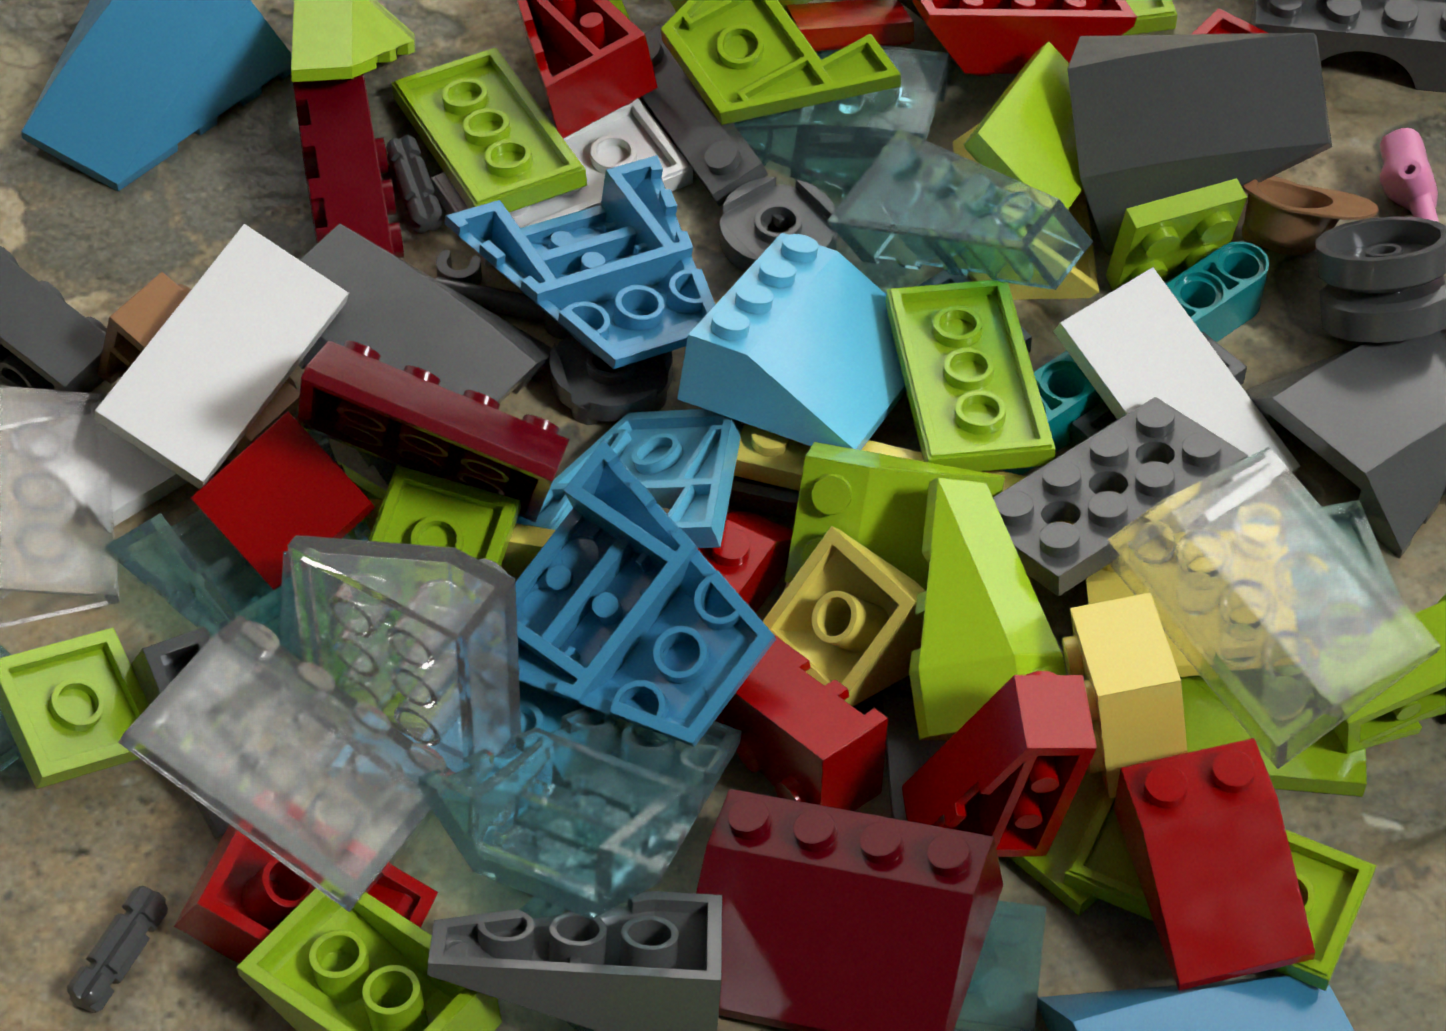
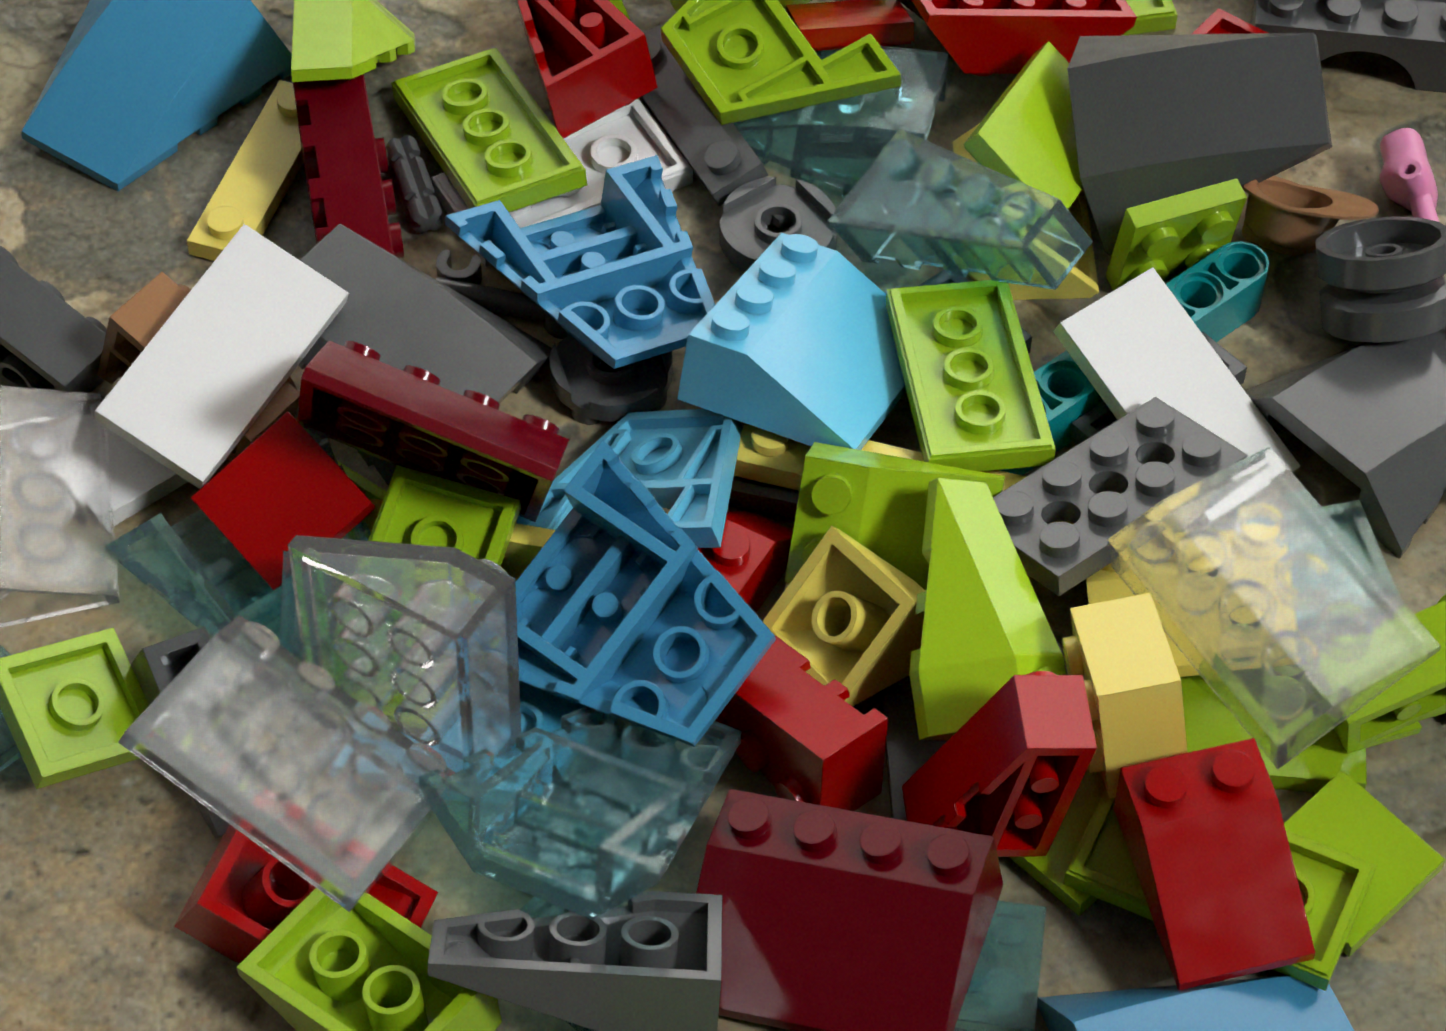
dark grey axle [67,886,168,1013] -> none
none -> light yellow plate [187,80,303,261]
none -> lime tile [1284,770,1446,957]

